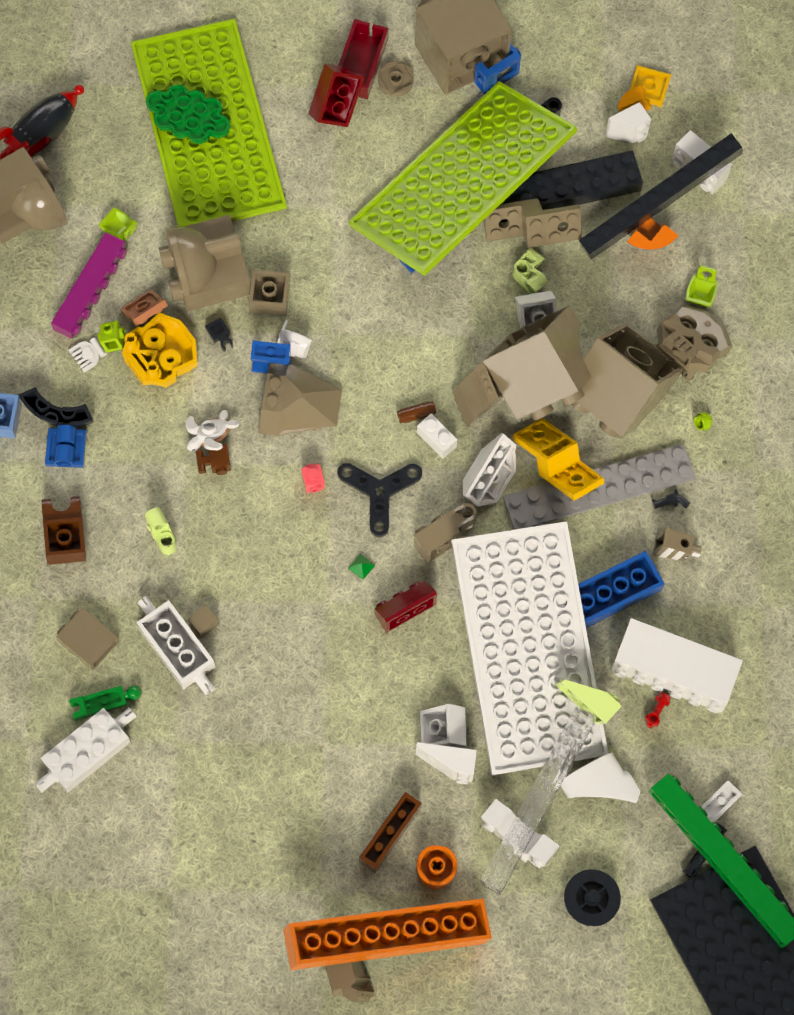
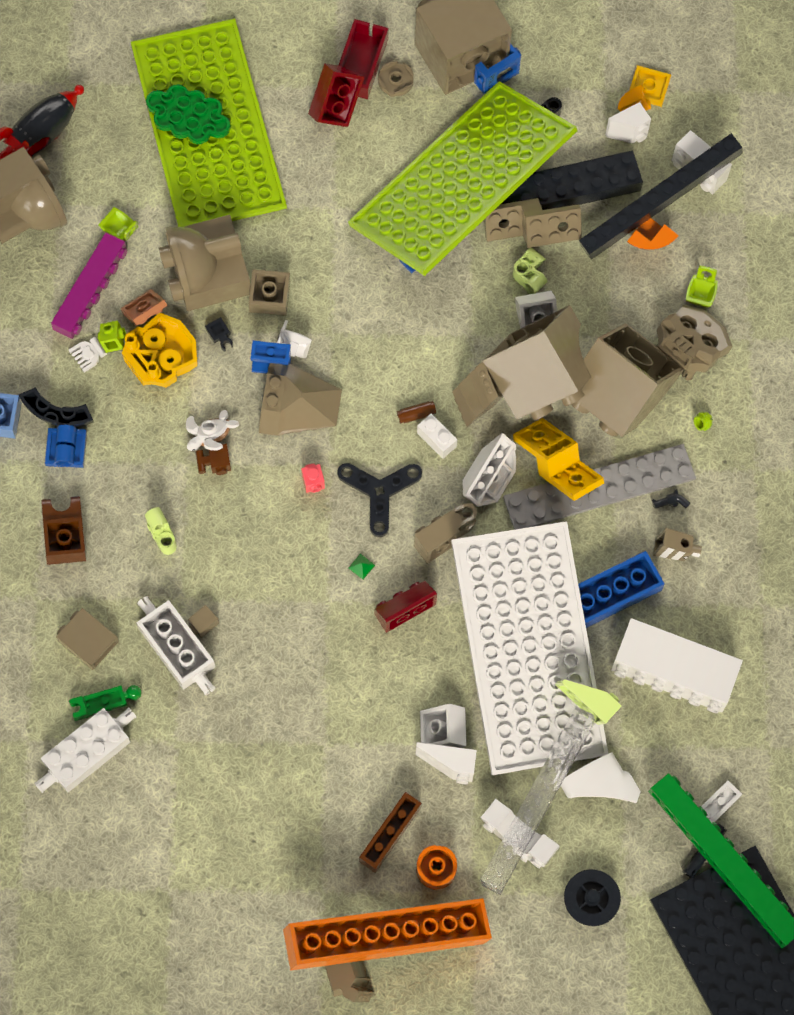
red bar [644,692,671,729] -> none

